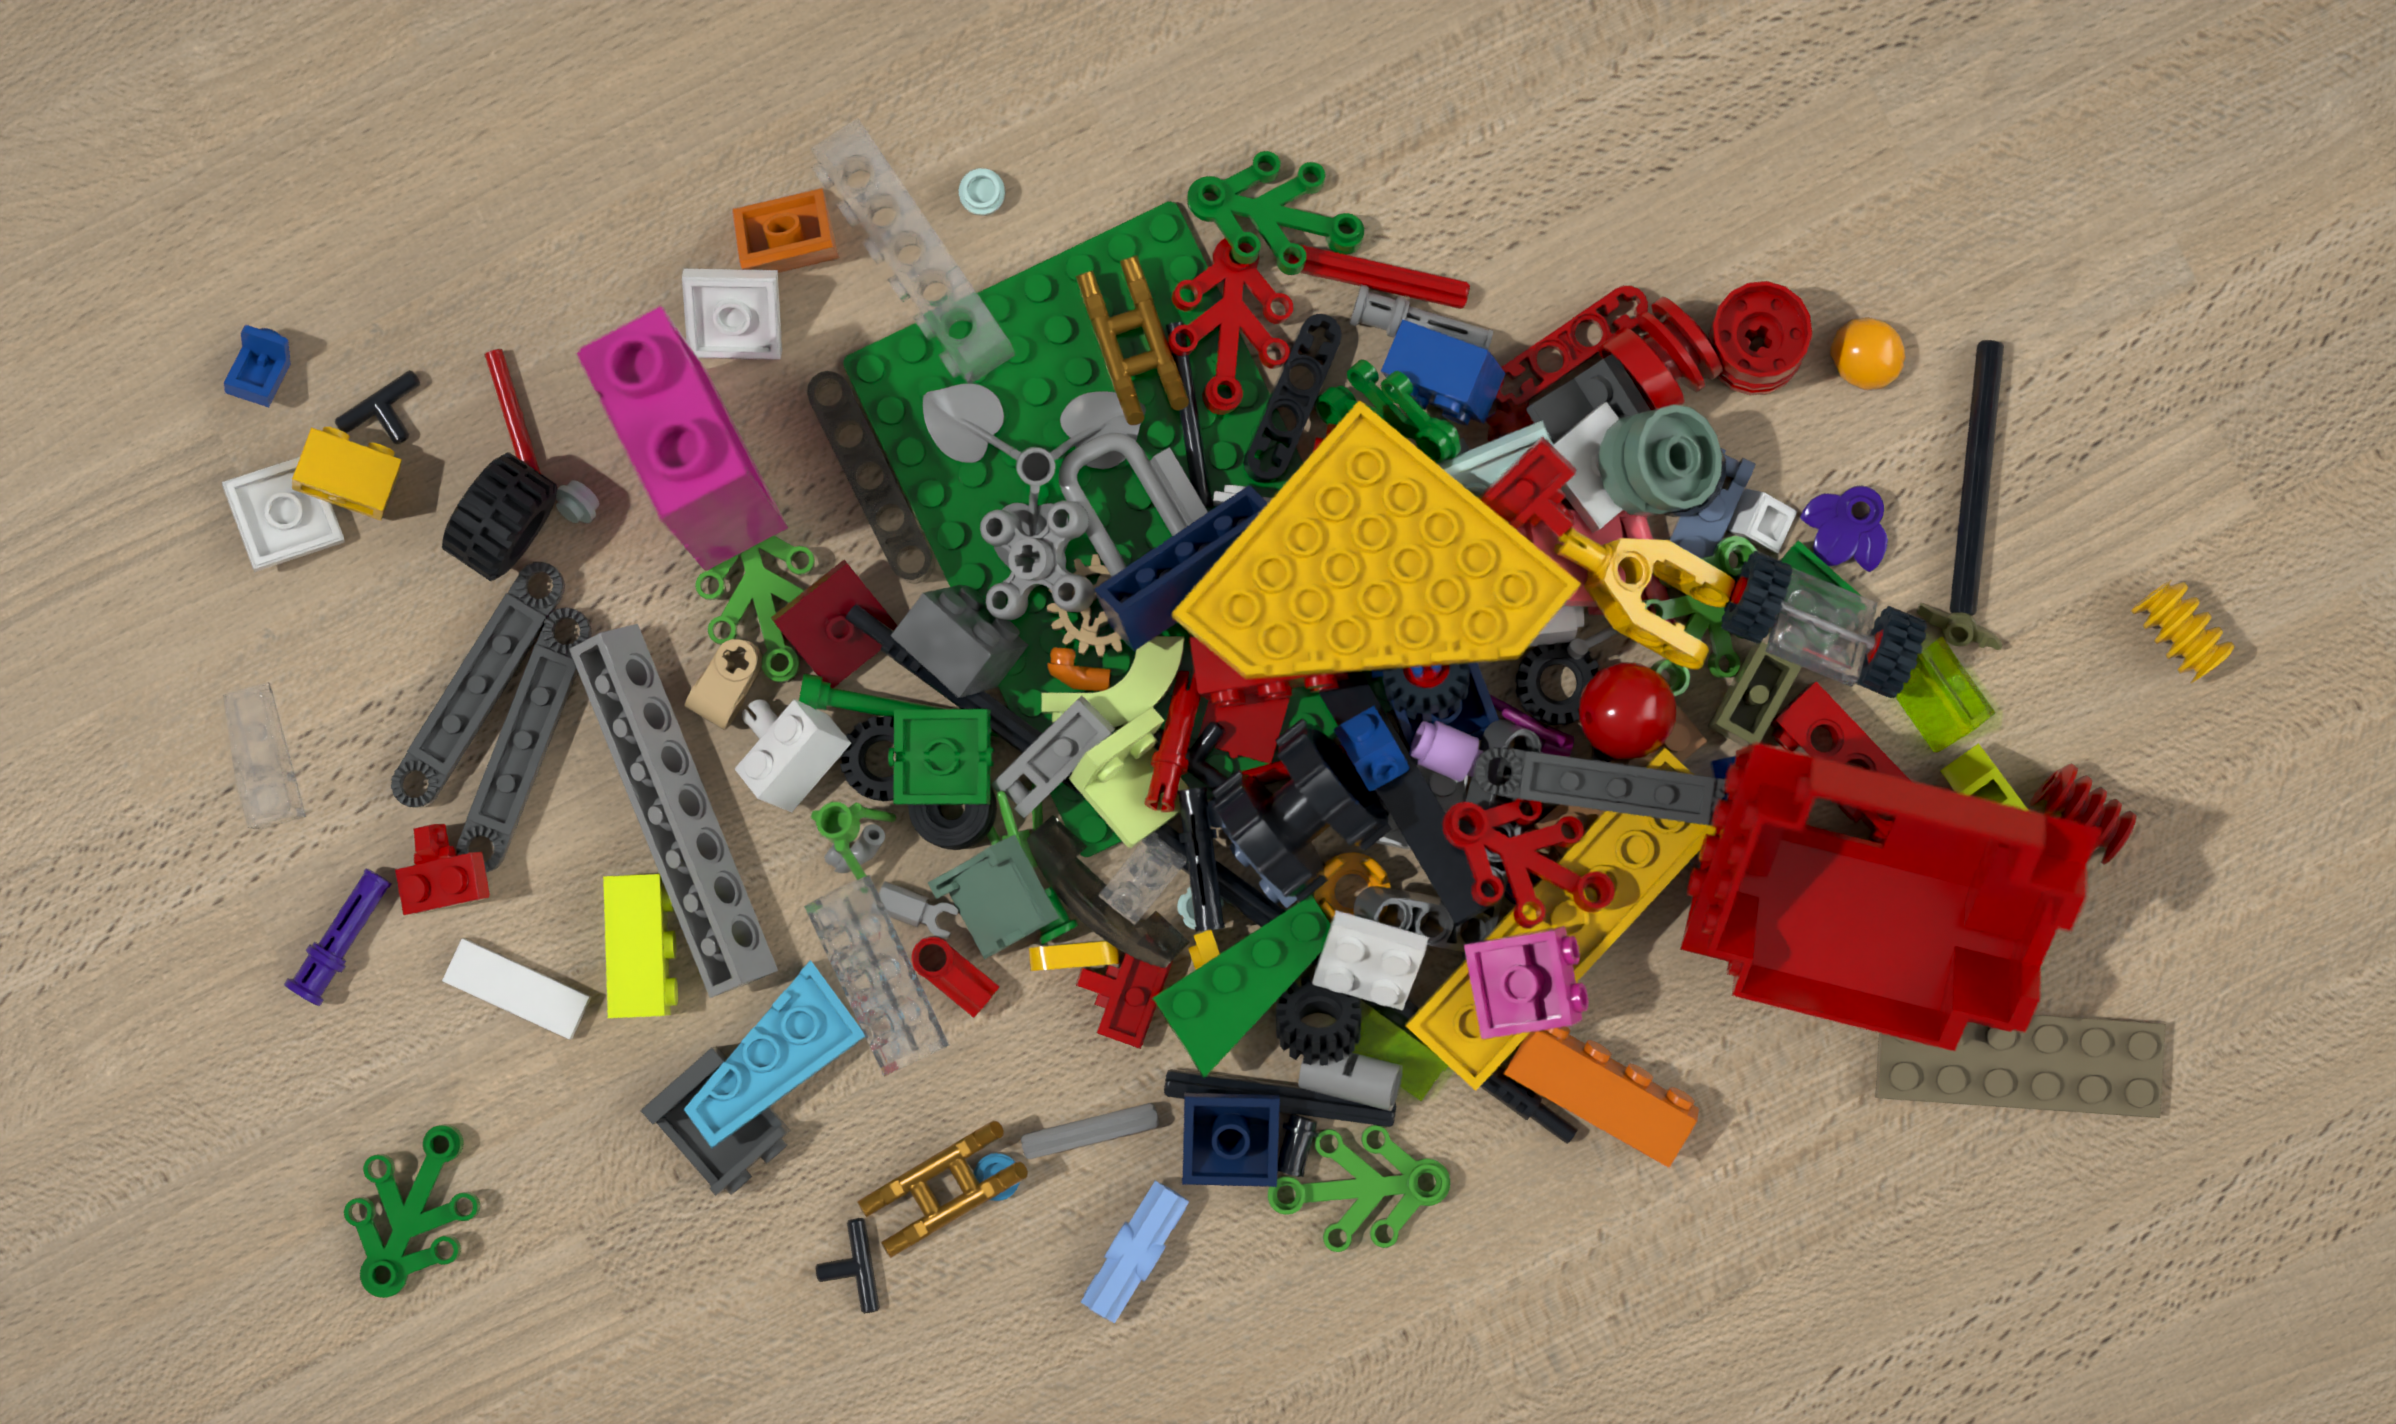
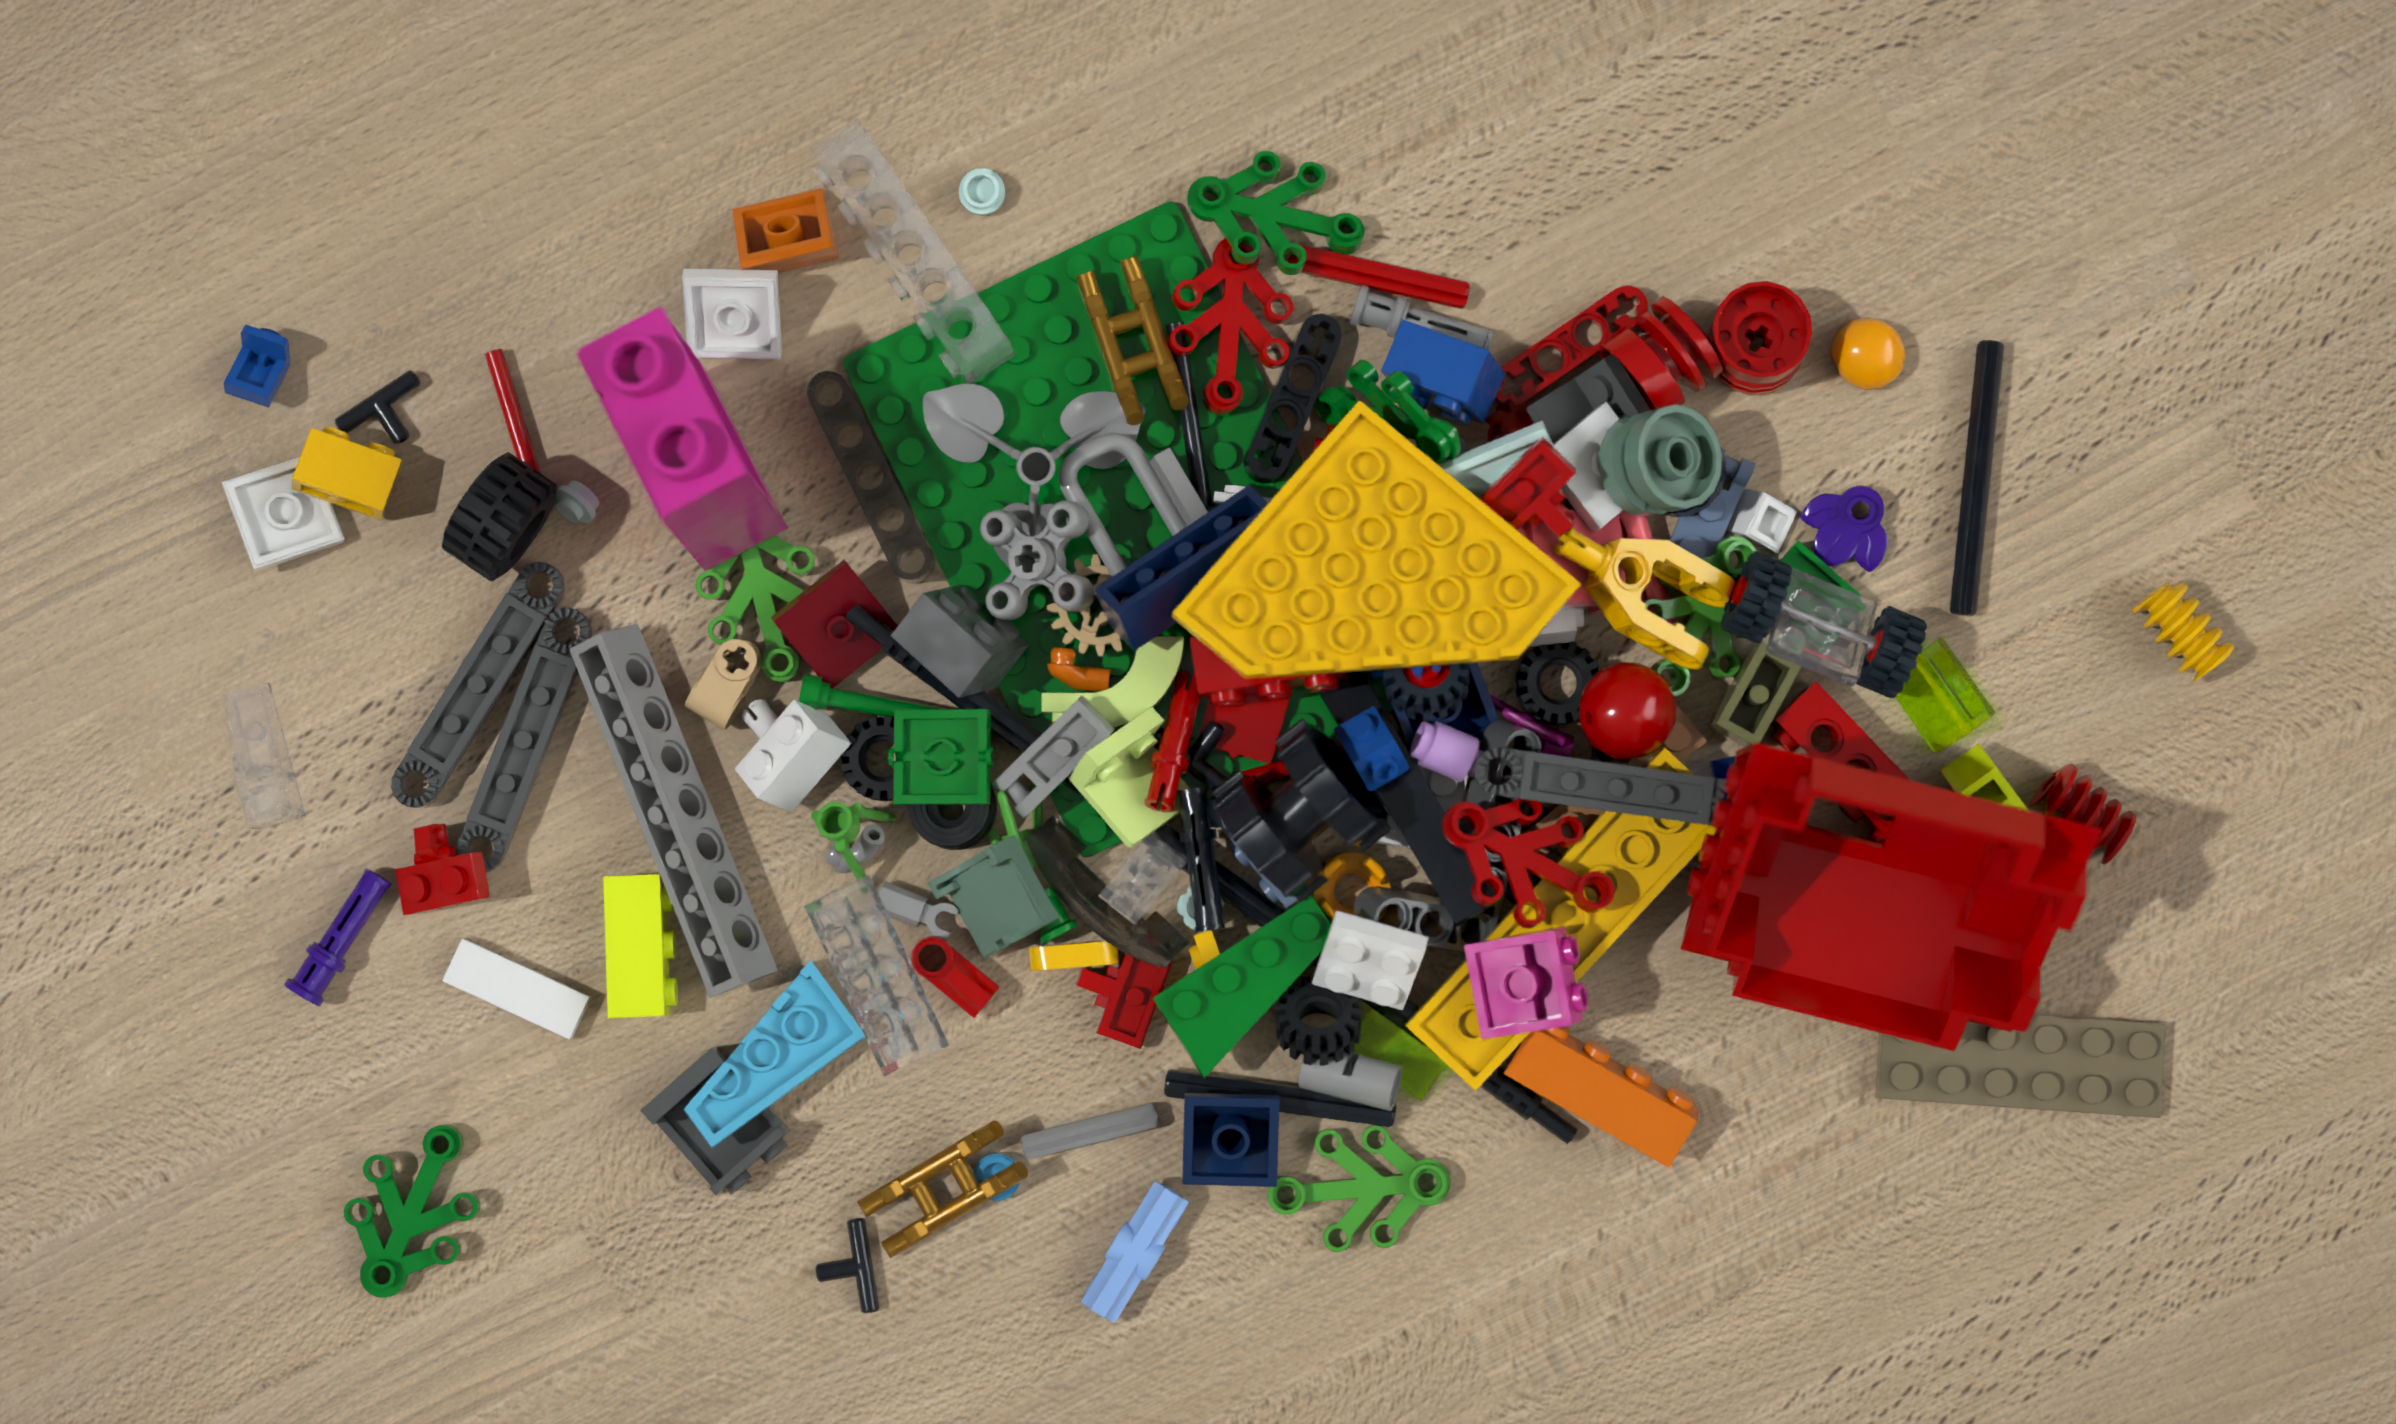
black pin [1277,1114,1319,1177] -> none
light grey hinge [1567,626,1619,659] -> none
olive piece [1917,603,2003,650] -> none

